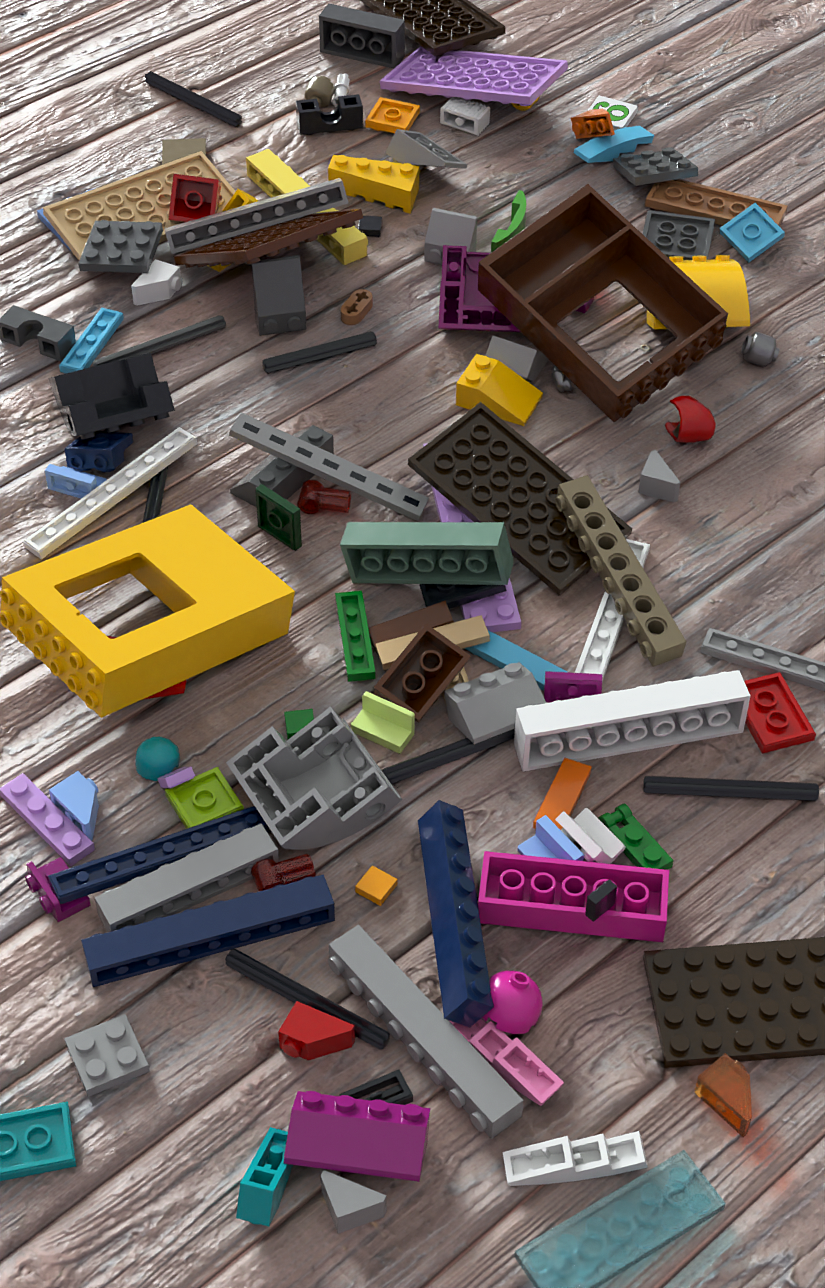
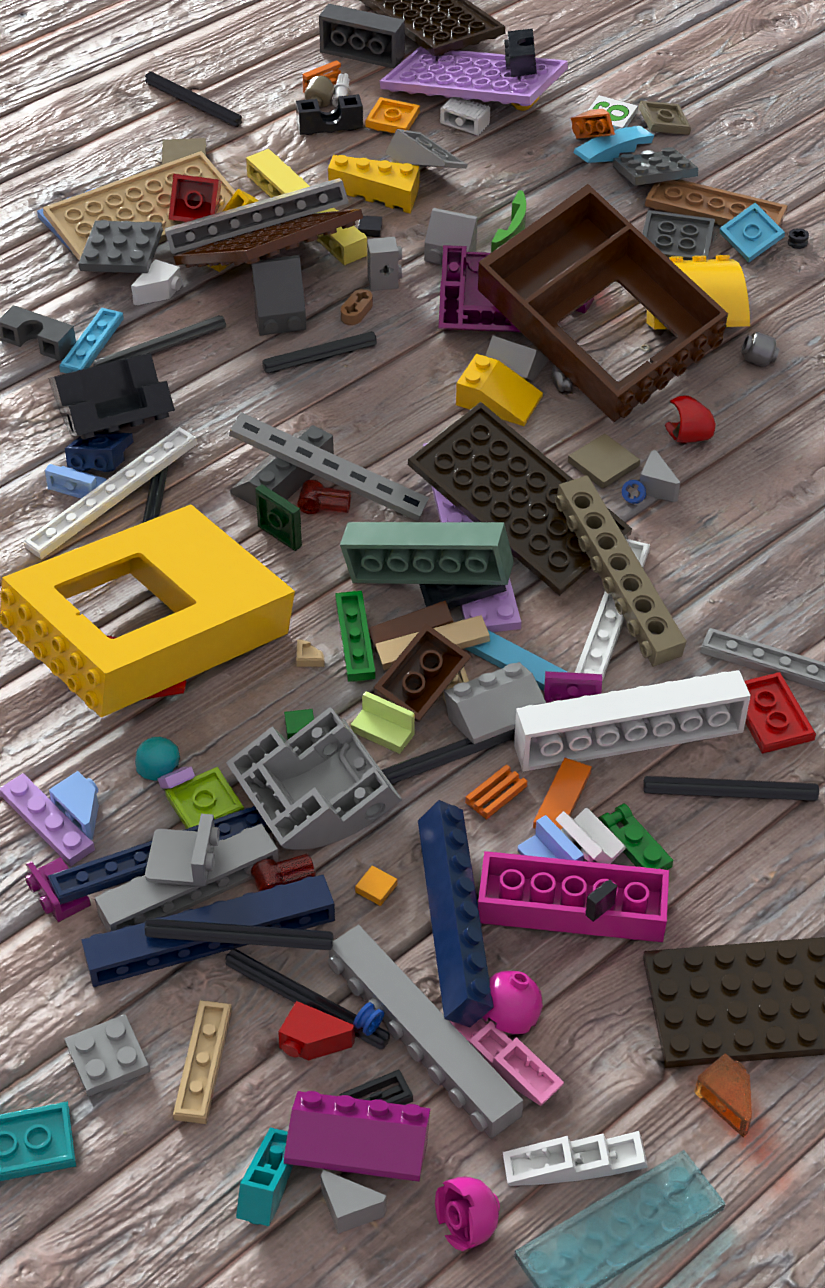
none -> light grey bracket [145,814,220,887]
none -> black axle [145,918,334,950]
none -> tan tile [173,1000,232,1124]
none -> tan tile [296,640,325,667]
none -> orange tile [302,60,341,93]
none -> blue bush [353,1002,384,1036]
none -> light grey brick [367,237,402,291]
none -> dark pink cylinder [435,1176,500,1251]
none -> orange tile [465,764,528,820]
none -> black arch [504,28,537,77]
none -> dark tan tile [568,433,640,489]
none -> blue bush [622,480,646,504]
none -> dark tan tile [638,101,692,135]
none -> black bush [788,228,809,249]

